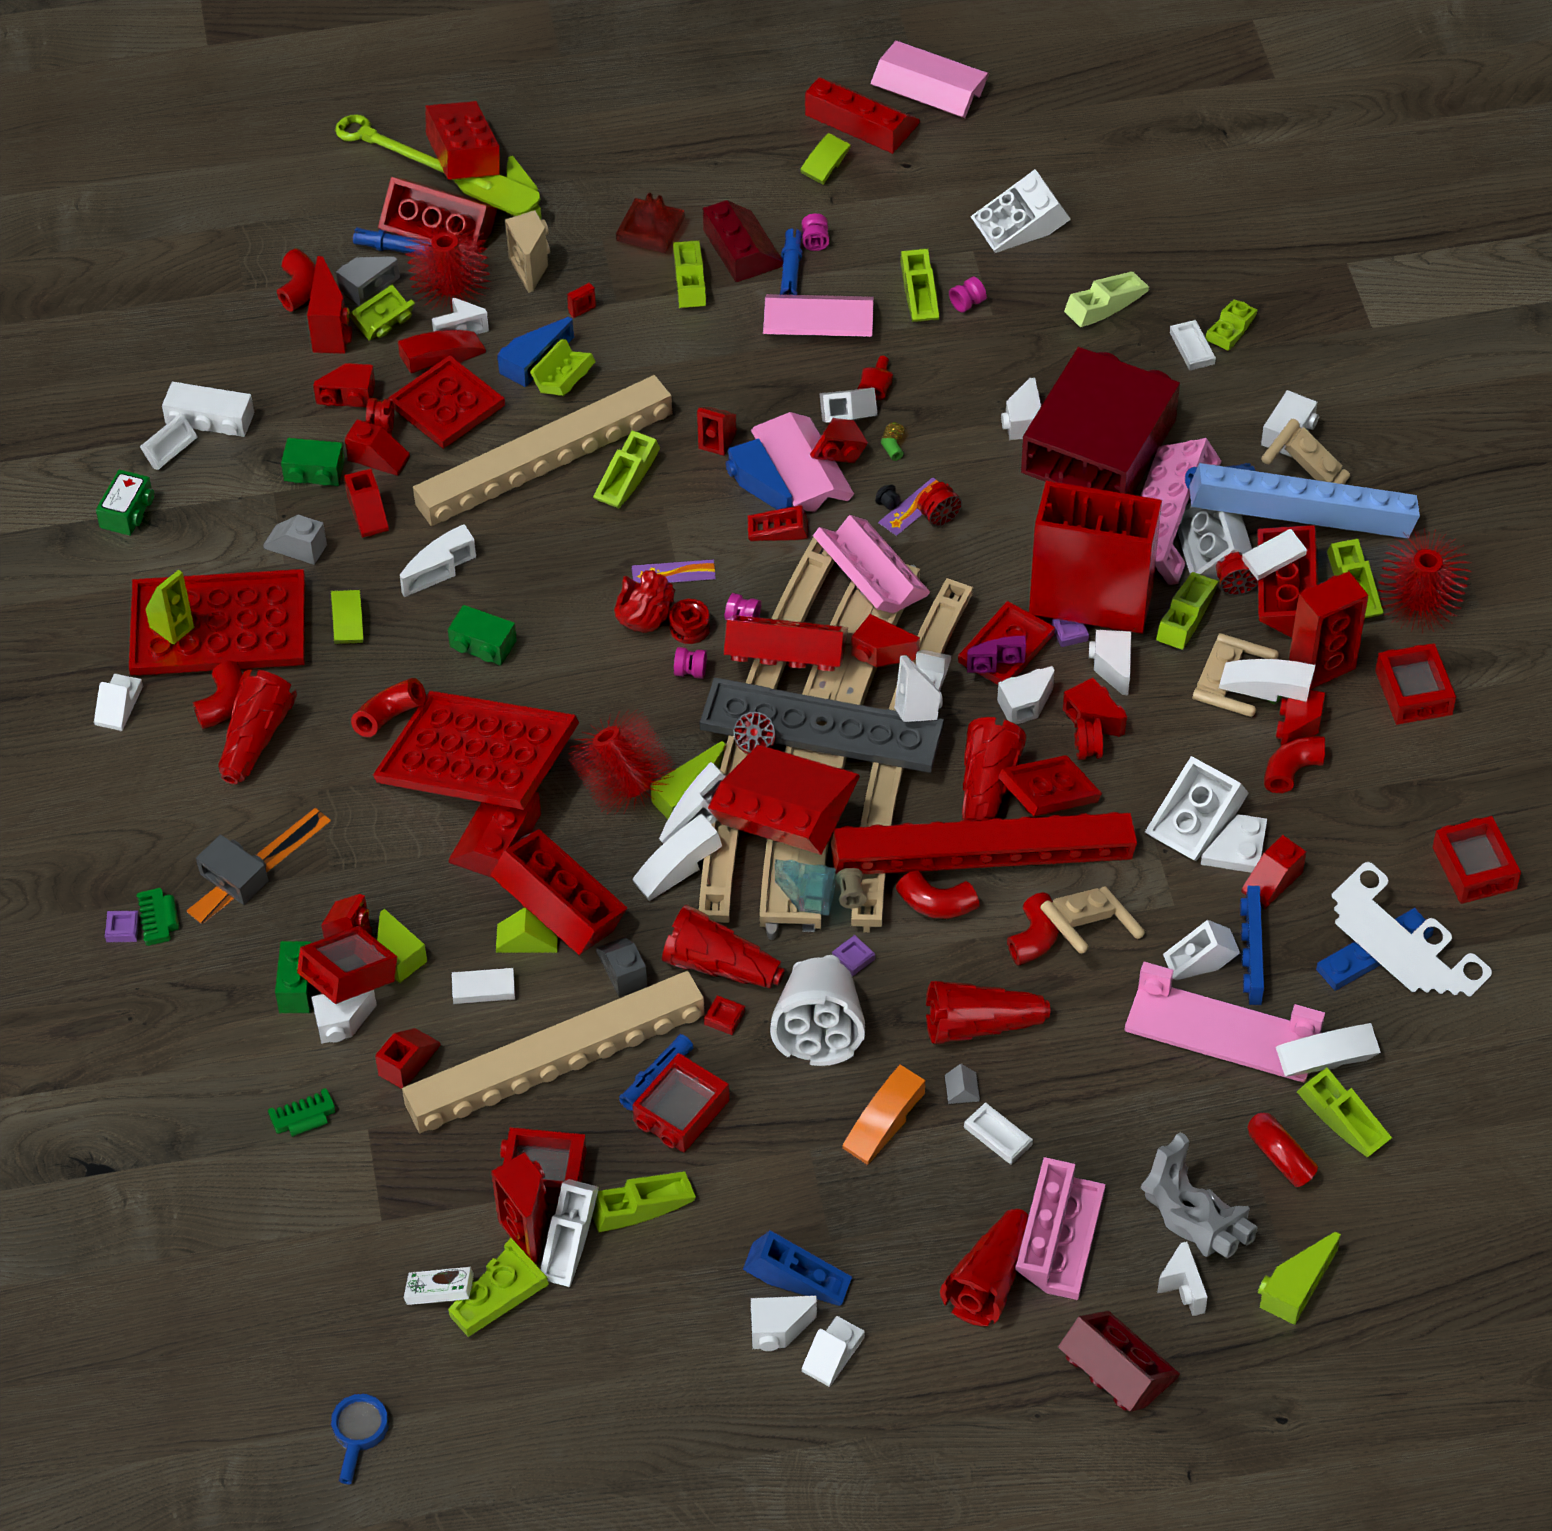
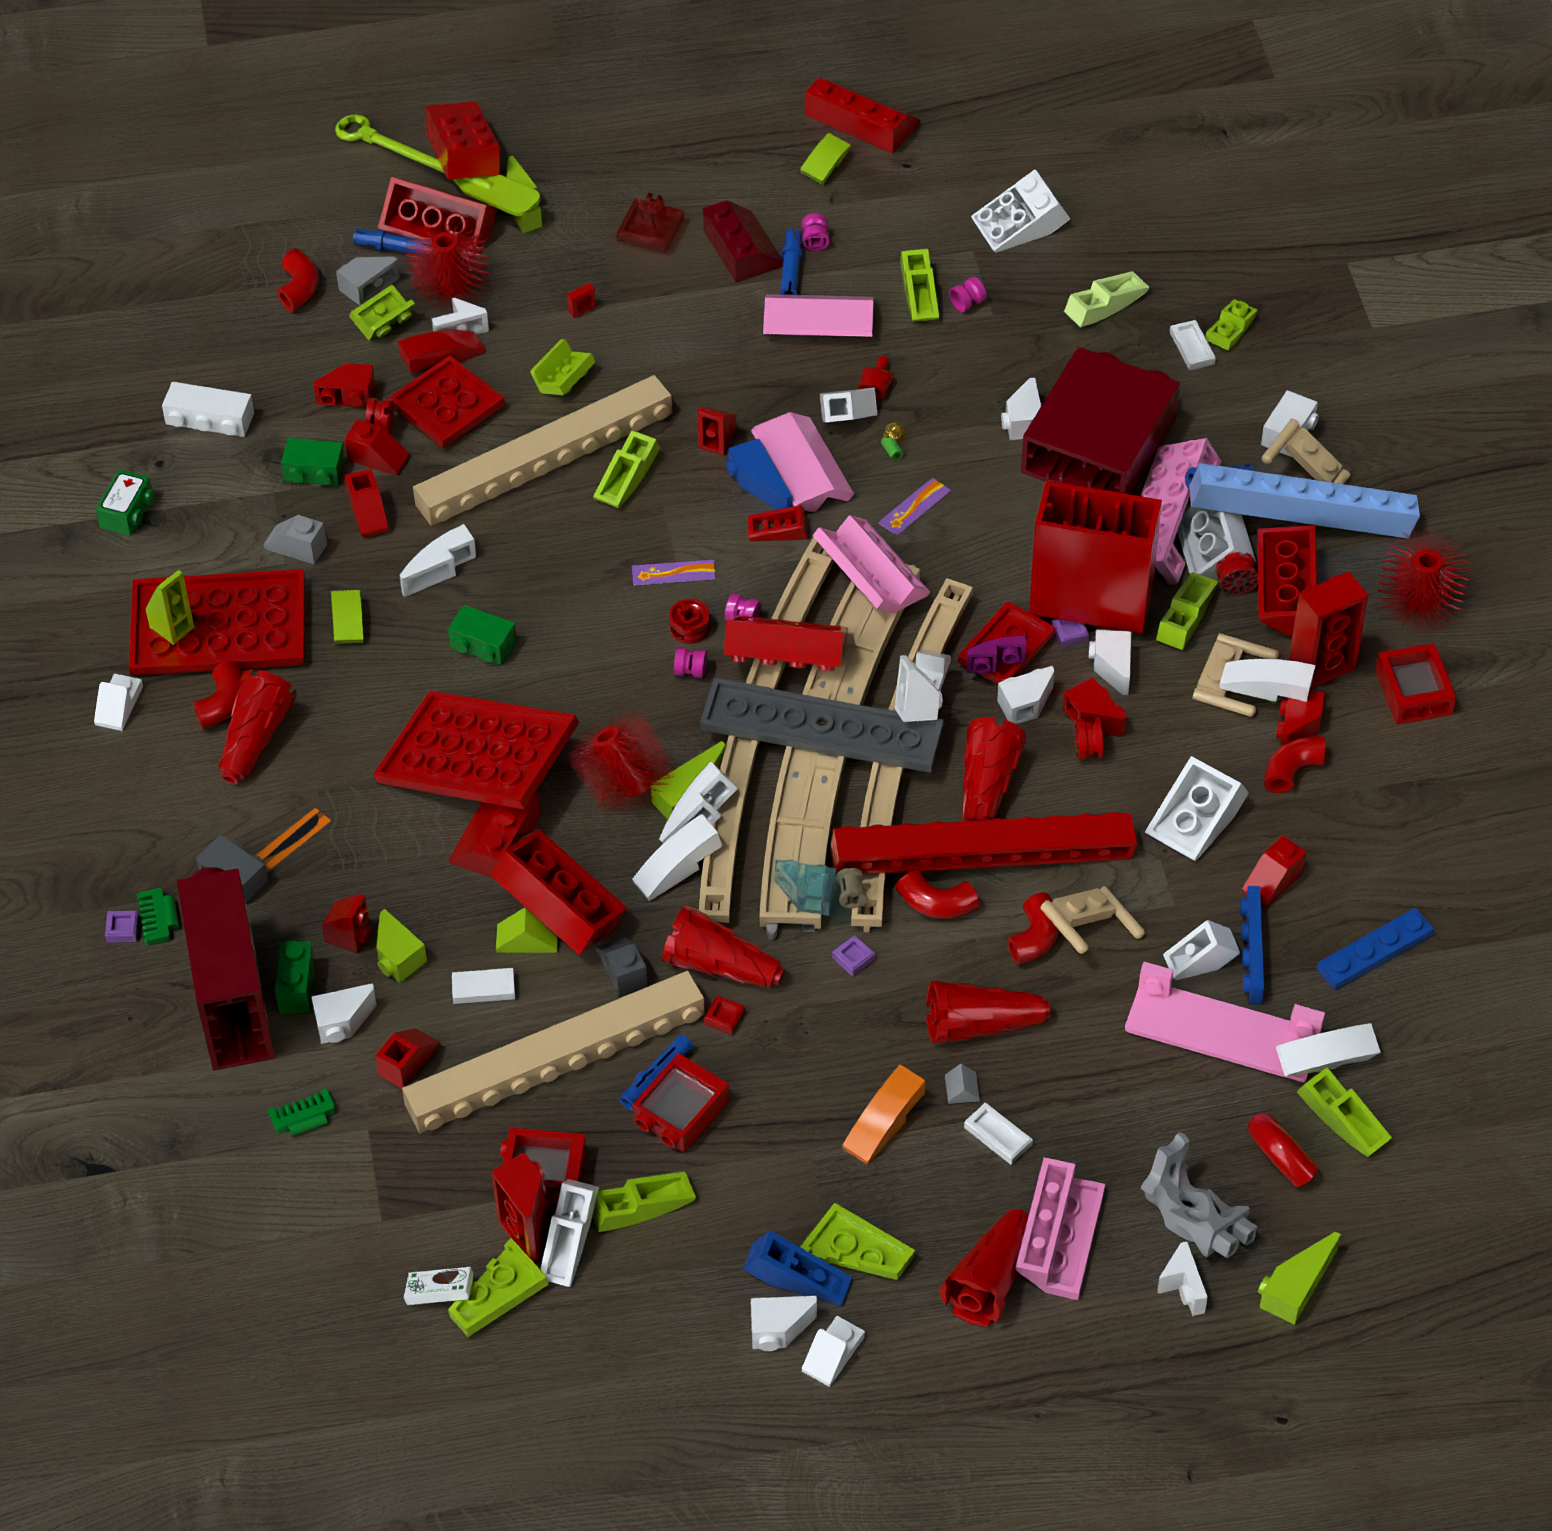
white tile [140,414,198,469] -> none
red window [297,926,397,1004] -> none
red slope [307,256,352,354] -> none
piece [331,1394,388,1485] -> none
red cylinder [351,677,426,737] -> none
blue slope [497,317,574,387] -> none
tan slope [505,210,550,293] -> none
red hair [614,570,675,633] -> none
lime slope [673,241,706,308] -> none
red slope [708,745,860,855] -> none
wheel [733,712,776,754] -> none
white cone [770,955,865,1066] -> none
red slope [810,418,868,463] -> none
red slope [851,614,920,667] -> none
bright pink slope [870,41,989,118] -> none
black piece [875,484,900,509] -> none
red wheel [917,482,962,527] -> none
red plate [998,755,1102,817] -> none
slope [1058,1310,1180,1412] -> none
white wing [1201,814,1267,873] -> none
white tile [1242,529,1307,580] -> none
lime slope [1327,538,1383,618] -> none
white piece [1332,862,1492,997] -> none
red window [1432,816,1521,904] -> none
none -> dark red brick [176,867,275,1071]
none -> lime wing [800,1203,915,1280]

